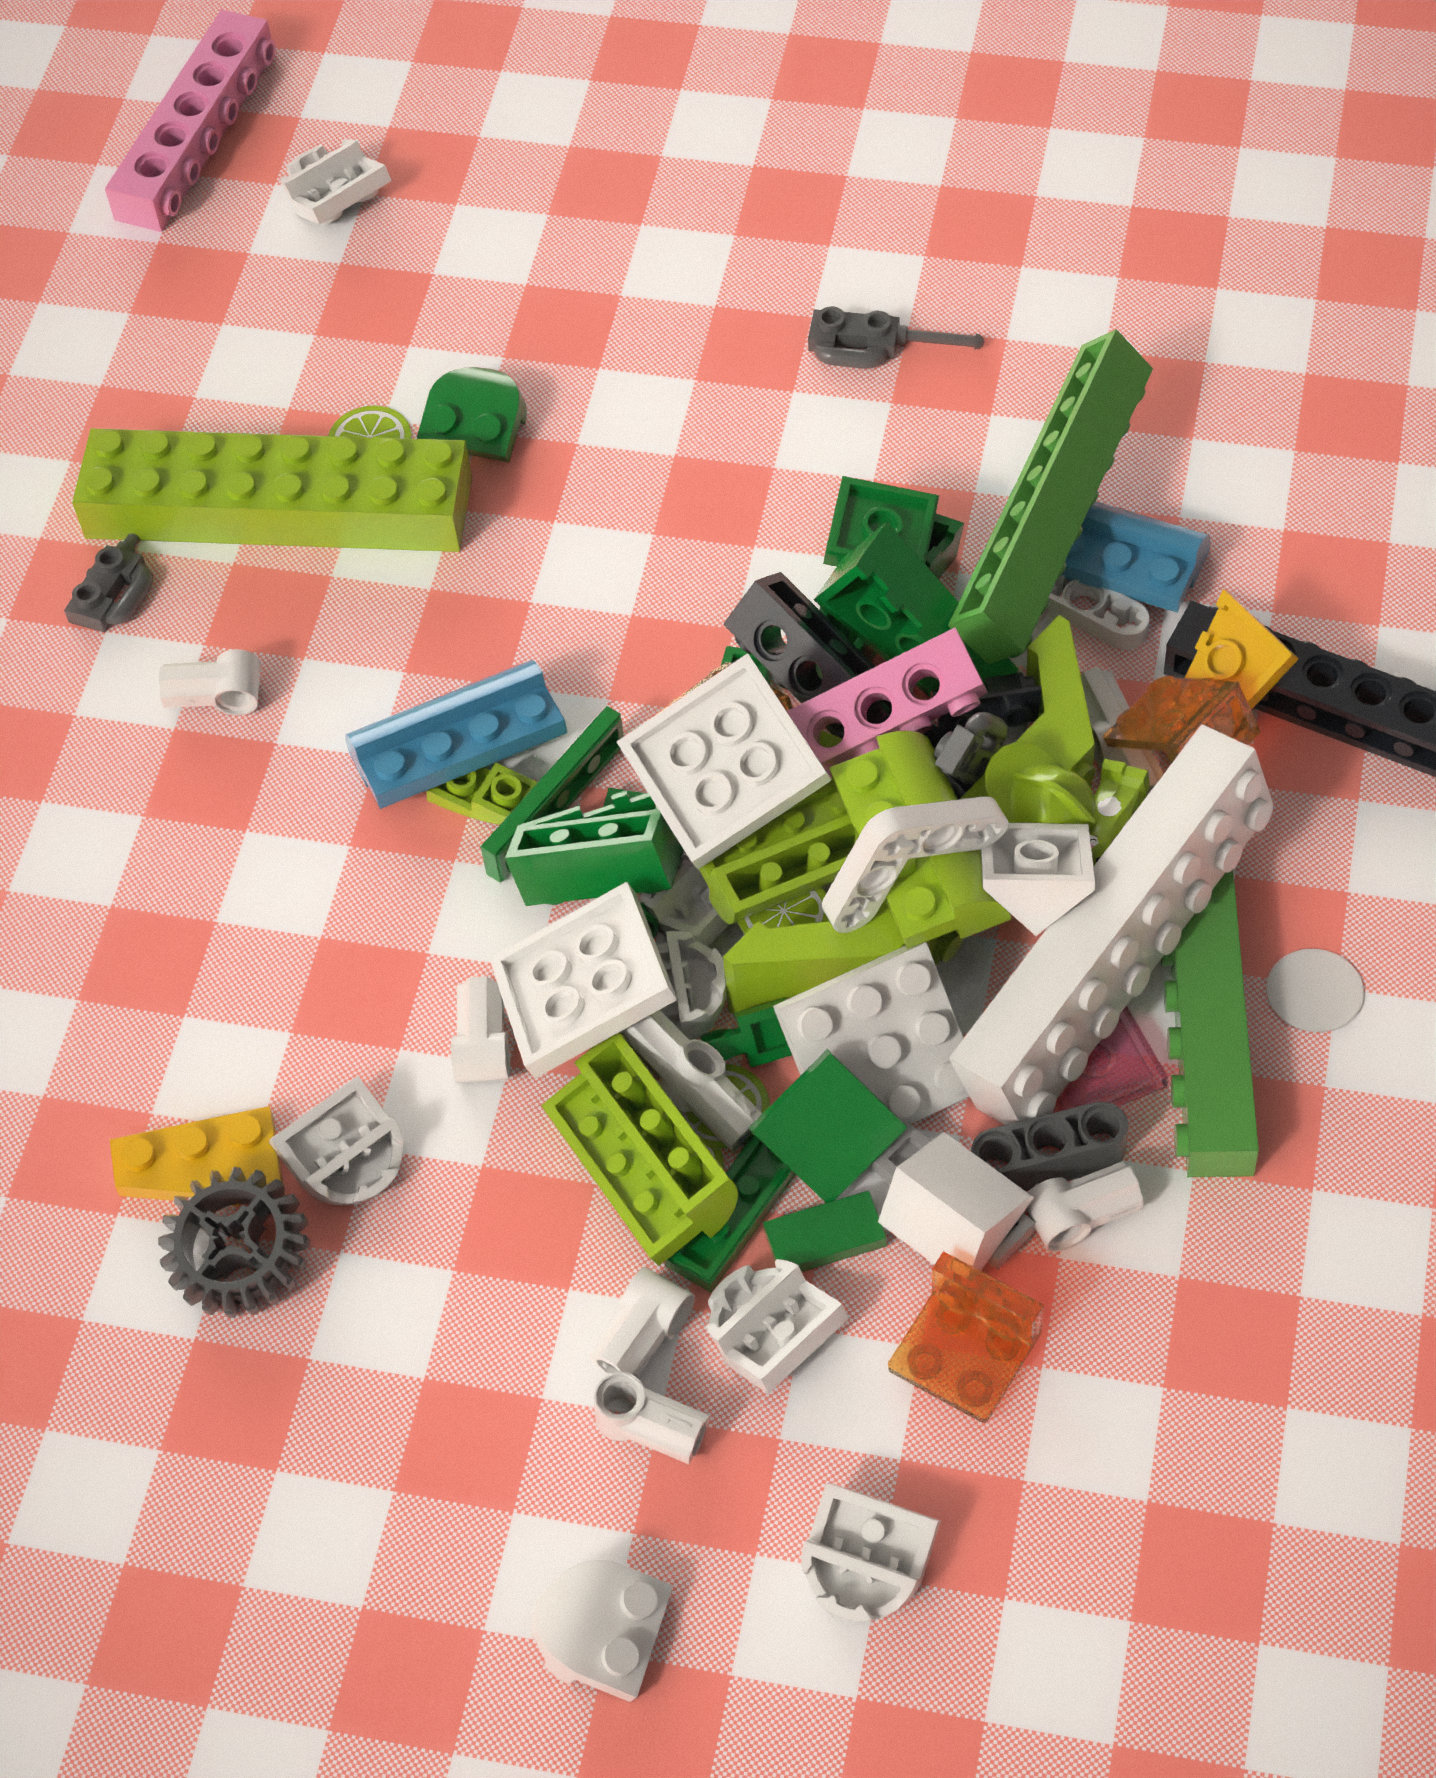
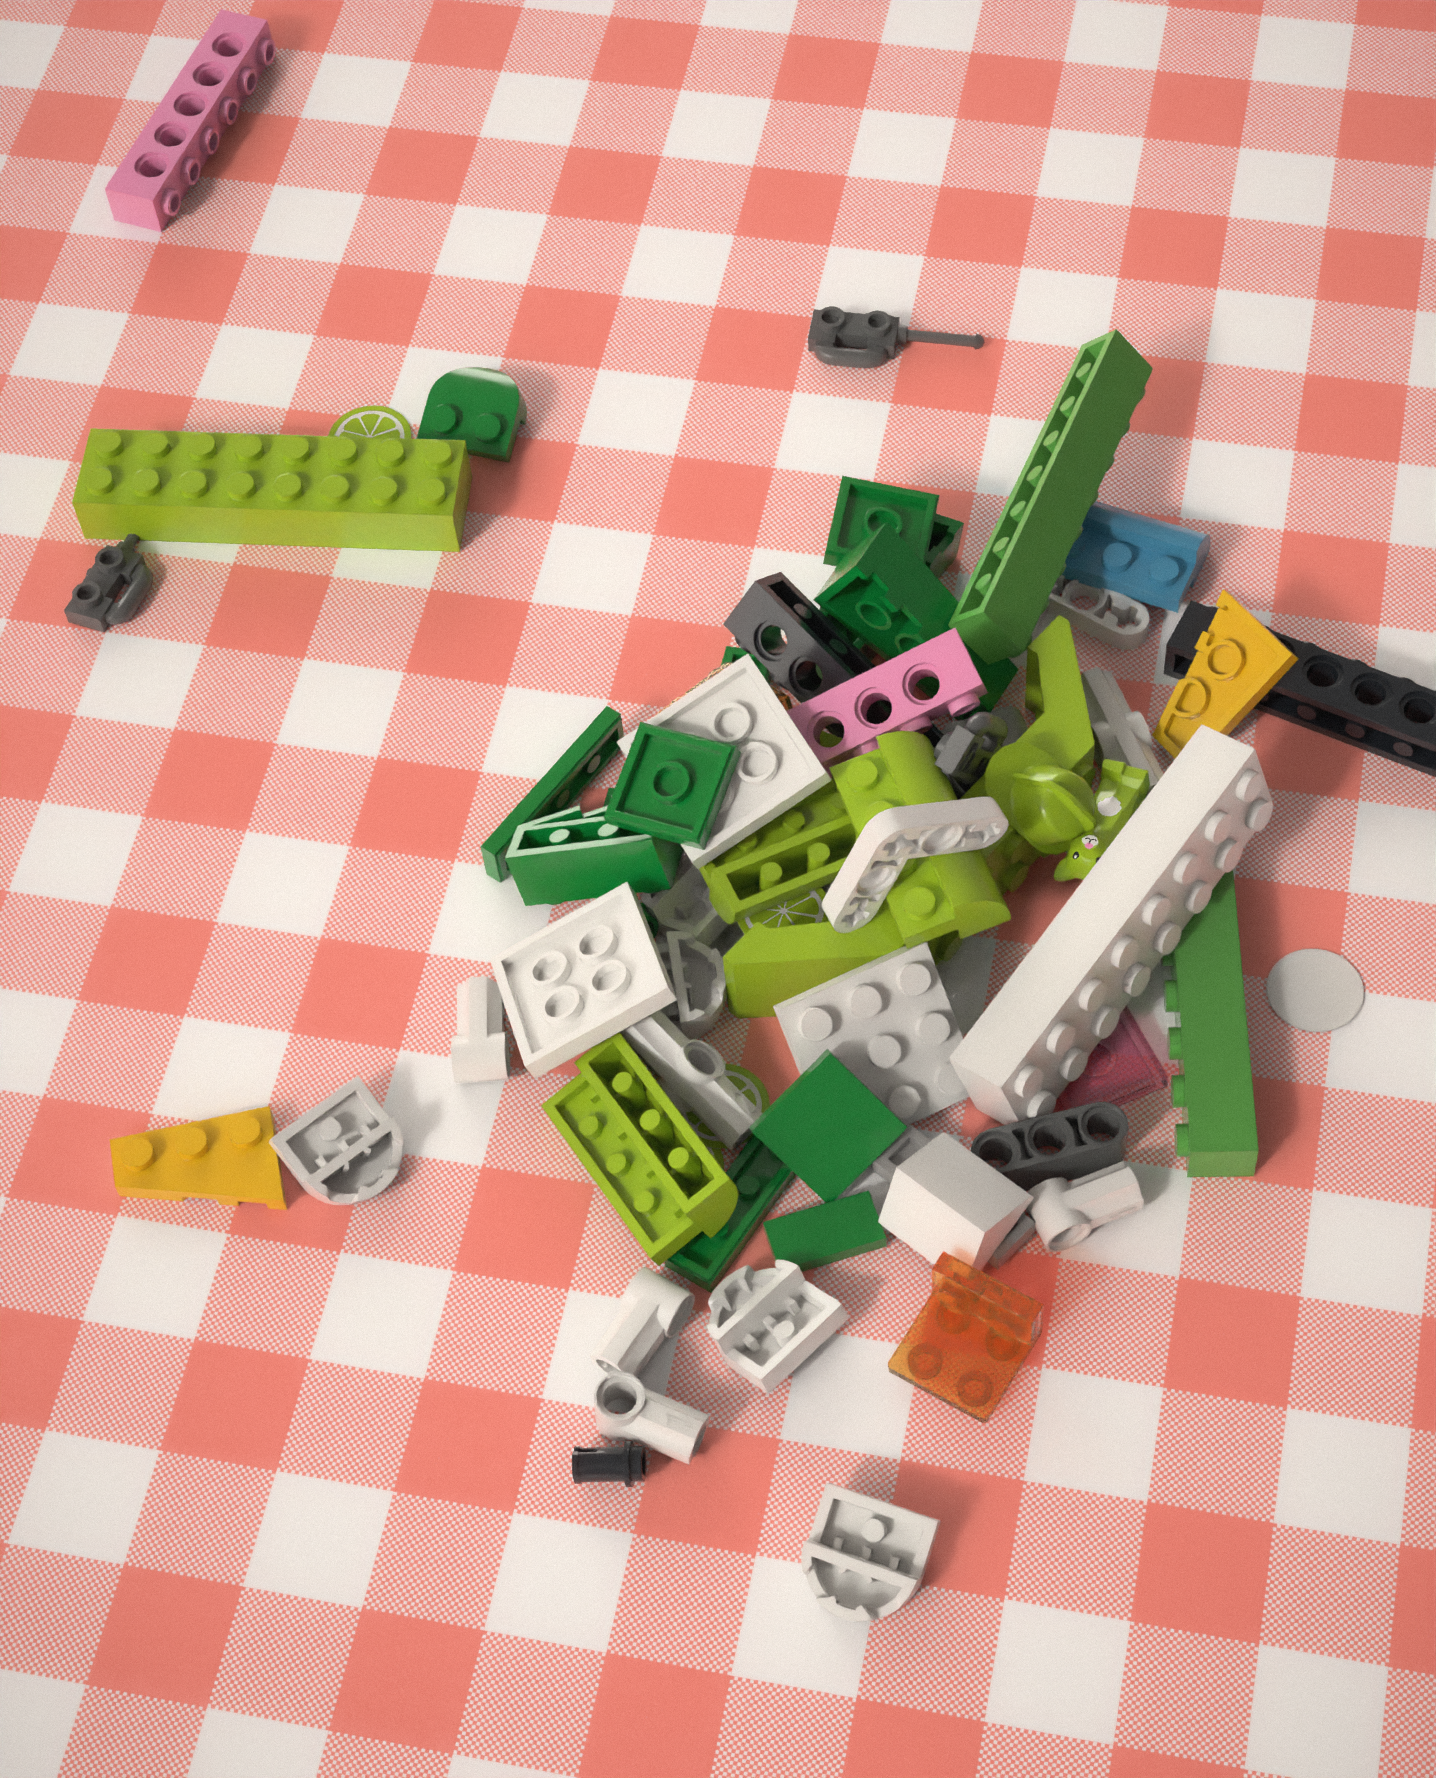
white piece [158,649,261,716] -> none
dark grey gear [158,1167,310,1319] -> none
white slope [280,139,392,225] -> none
dark azure brick [345,659,568,809] -> none
lime slope [426,763,538,825] -> none
white slope [531,1560,673,1702] -> none
green plate [700,997,792,1068] -> none
black hinge [930,672,1041,735] -> none
white slope [981,823,1095,936] -> none
clear orange bracket [1103,676,1261,764] -> none
none -> black pin [572,1441,647,1487]
none -> green tile [604,722,741,850]

